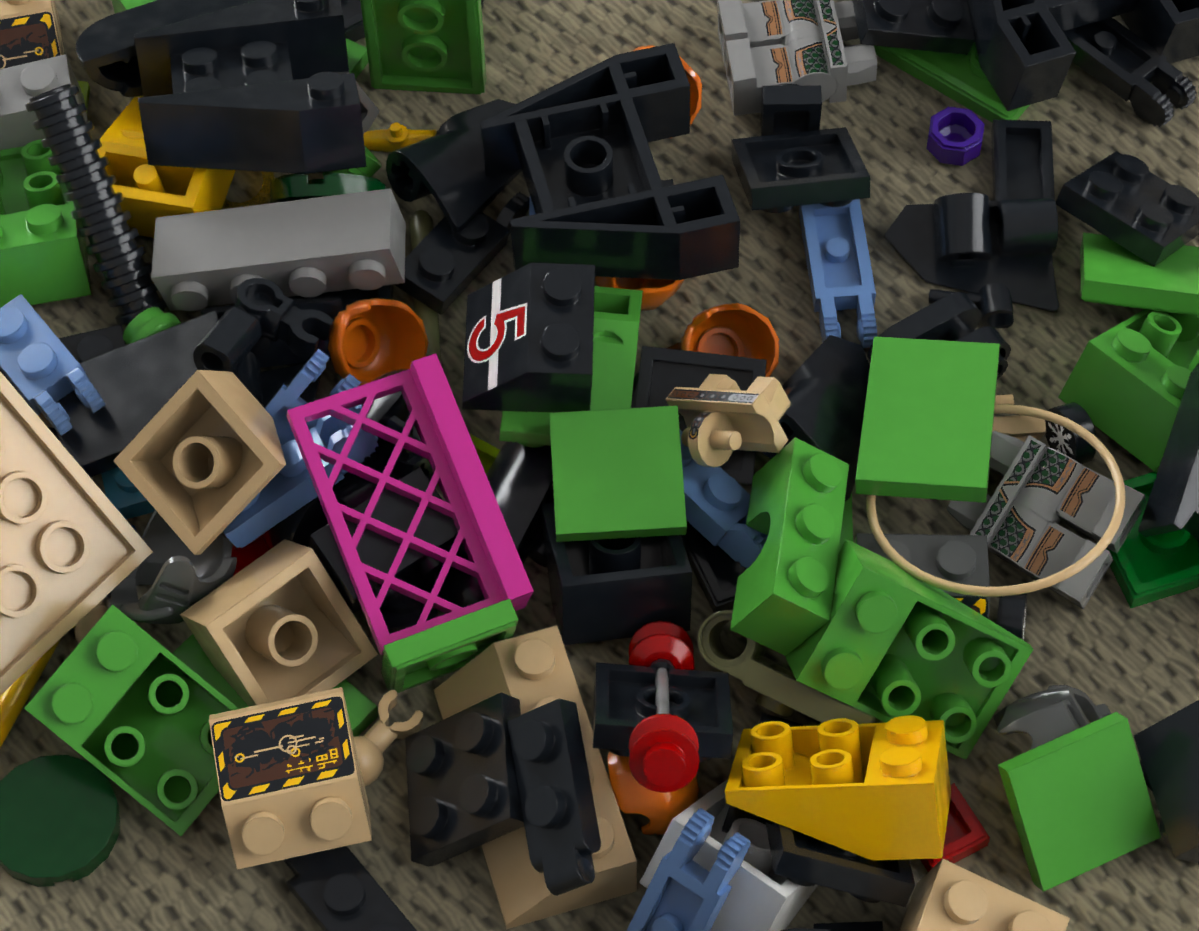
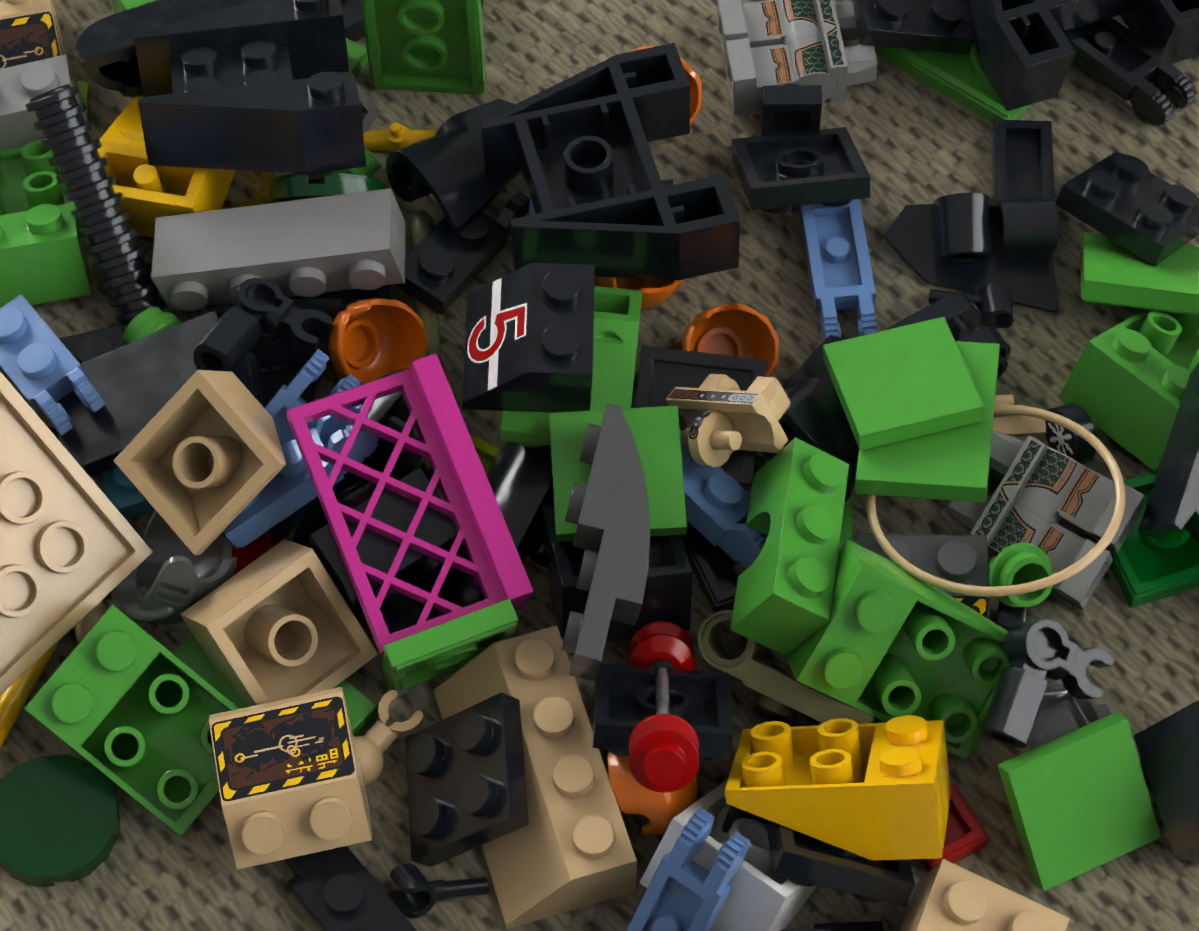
black hinge [507,699,601,896] -> none
dark purple tile [926,106,985,166] -> none
none -> black hand [388,863,489,918]
none -> dark grey slope [561,403,650,681]
none -> bright green tile [823,317,984,451]
none -> black bar [981,619,1115,748]
none -> bright green plate [989,542,1054,607]

